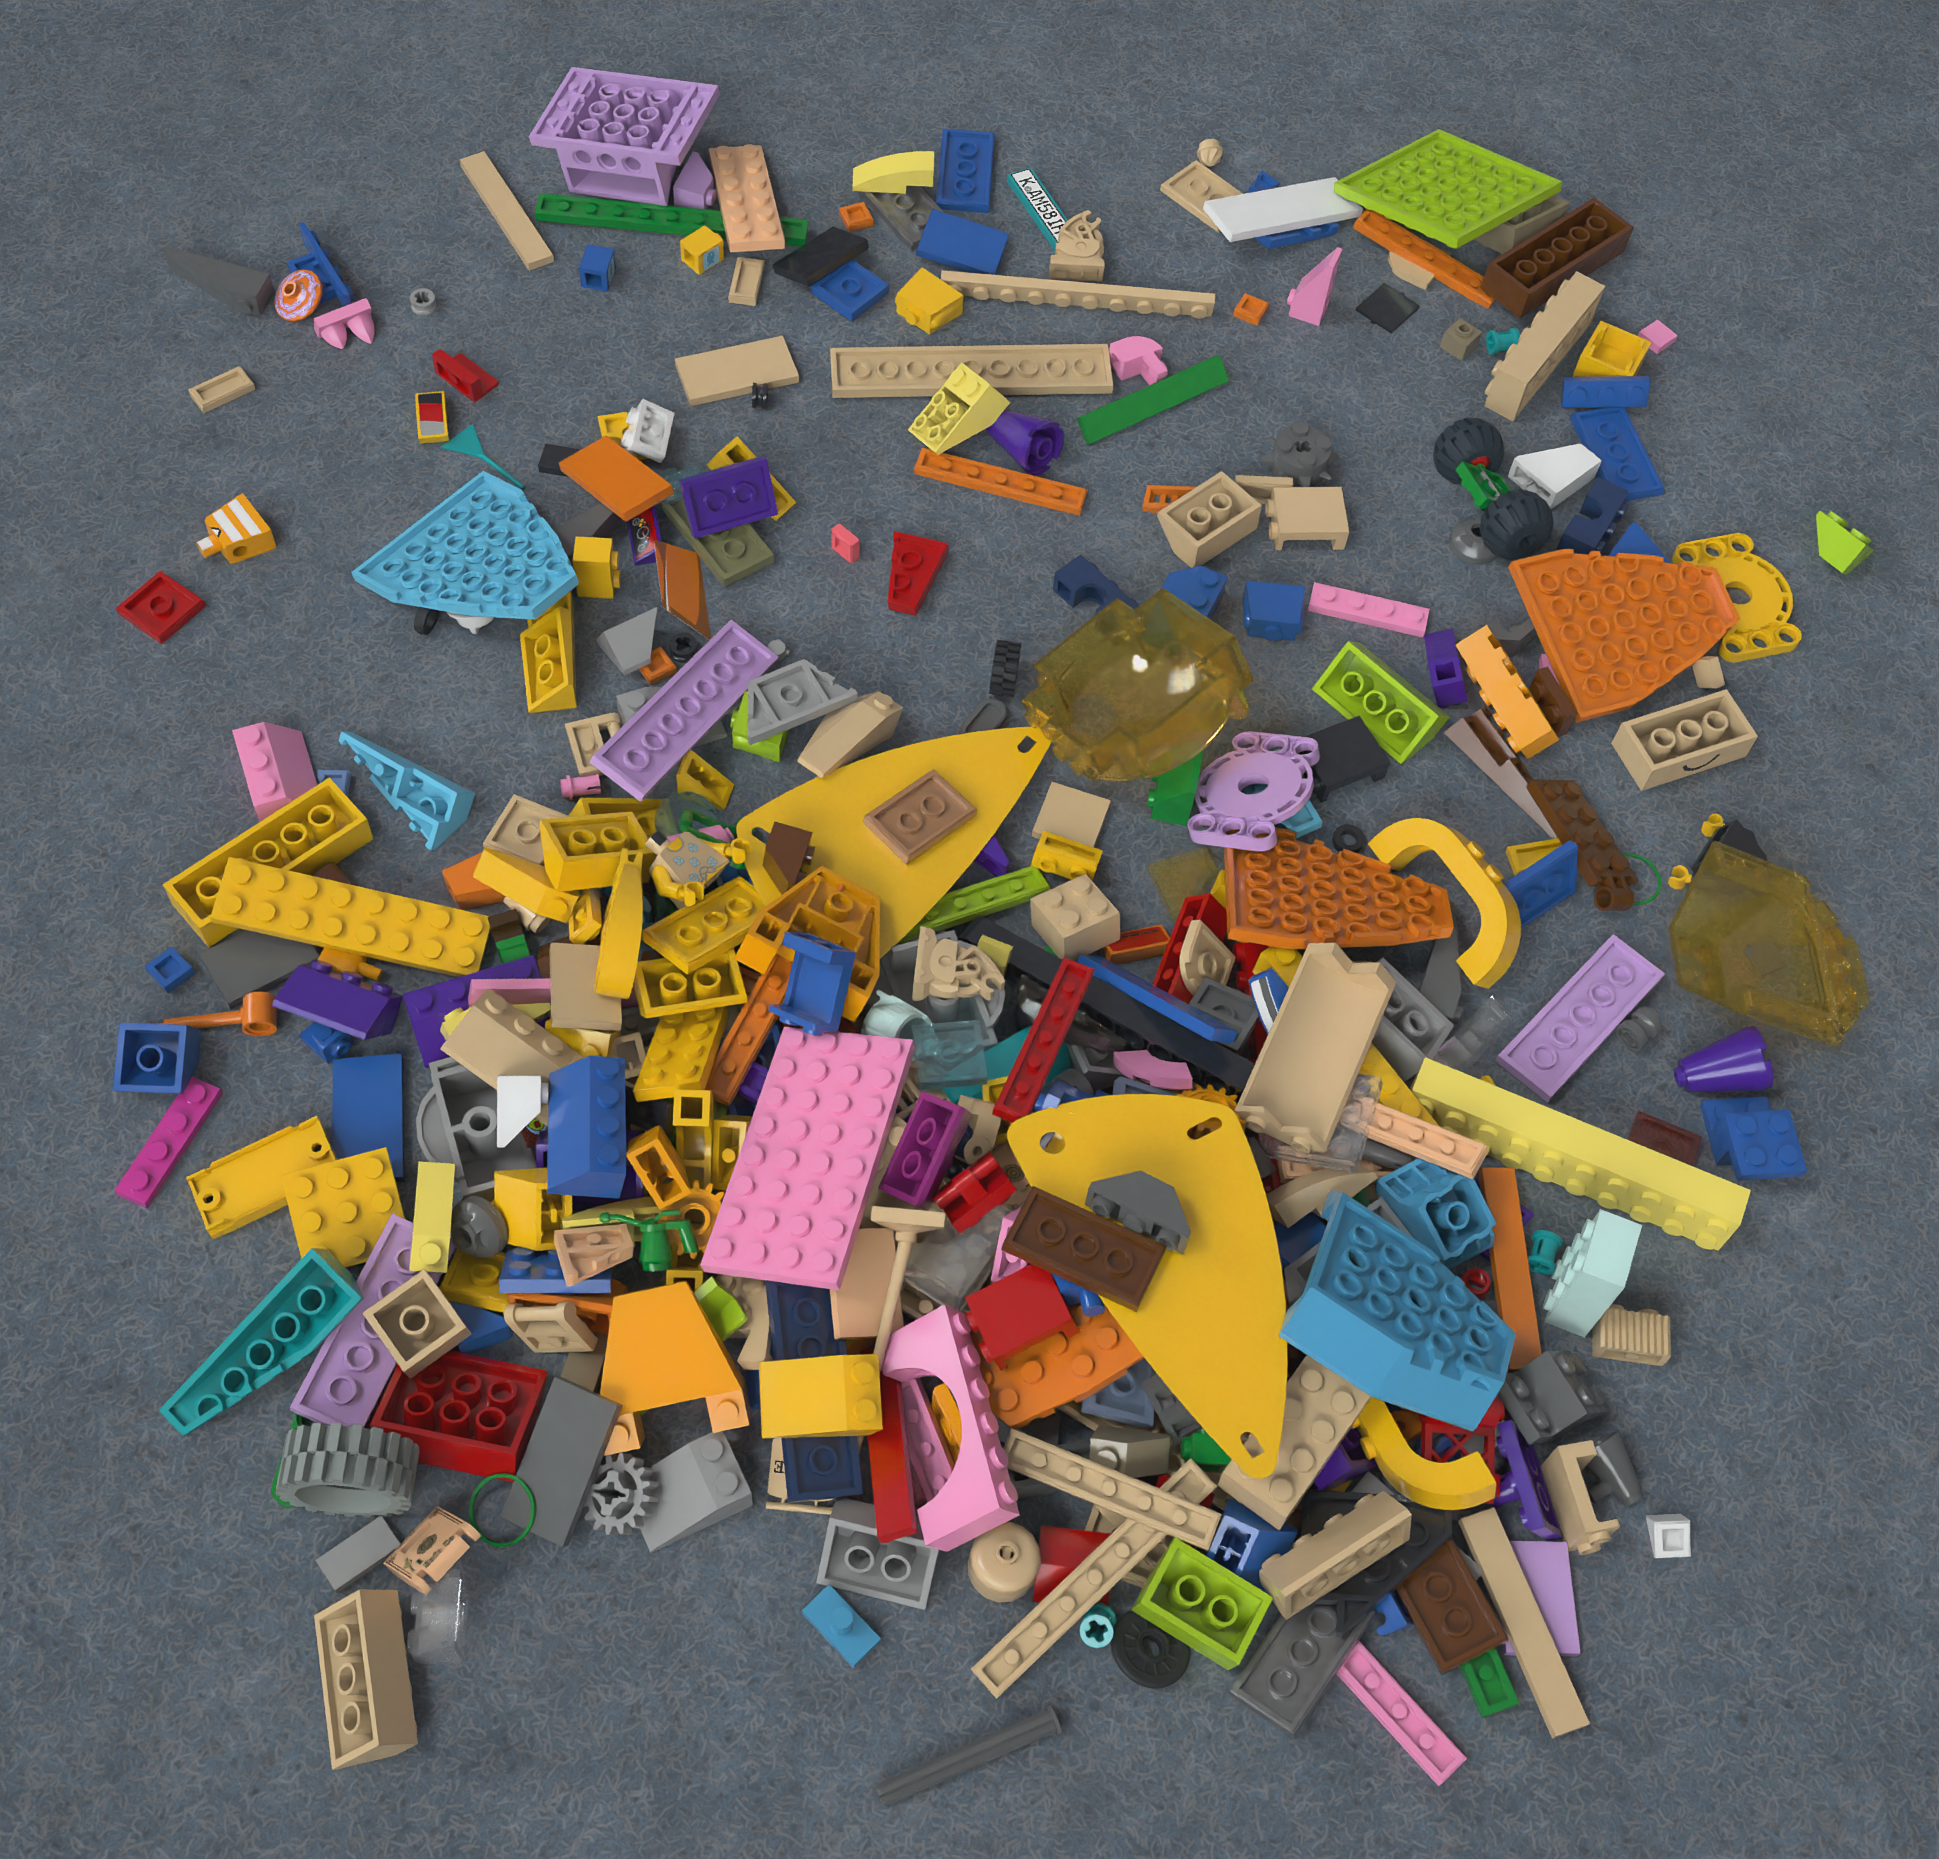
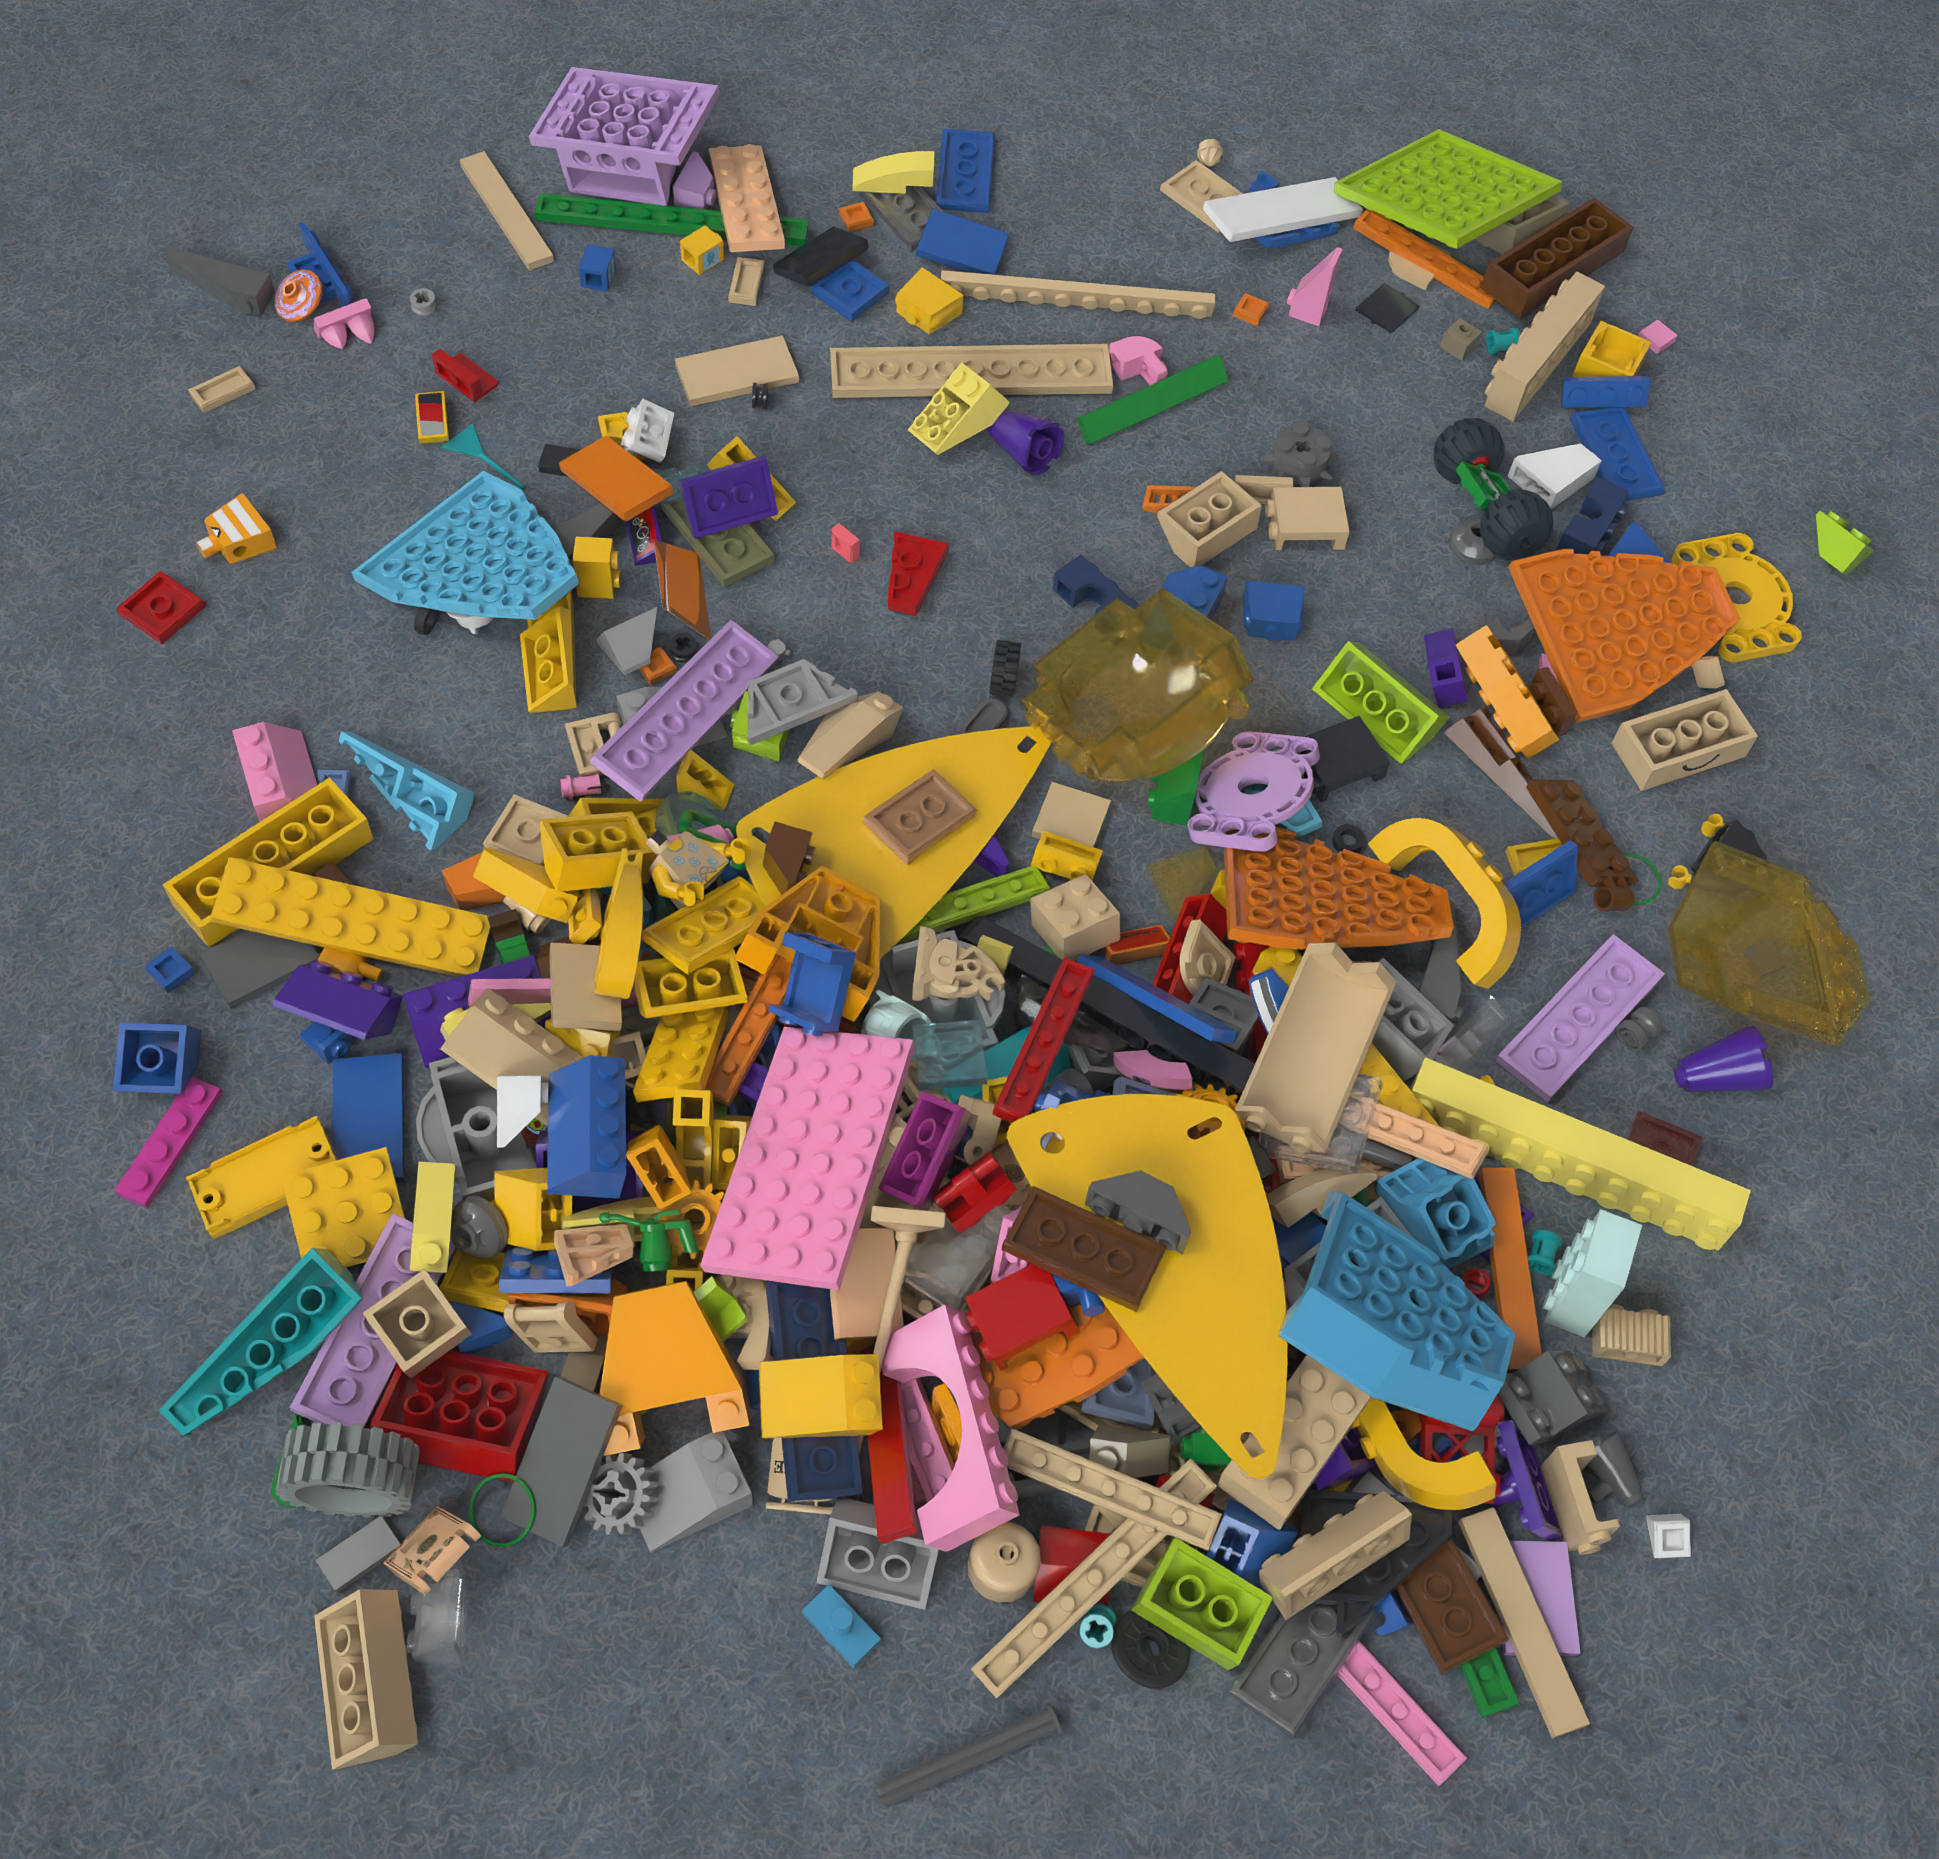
orange piece [149,992,278,1037] -> none
orange tile [914,448,1088,516] -> none
tile [1007,167,1068,251] -> none
tan piece [1048,210,1105,282] -> none
bright pink plate [1307,582,1430,638] -> none
blue bracket [1700,1097,1807,1181] -> none

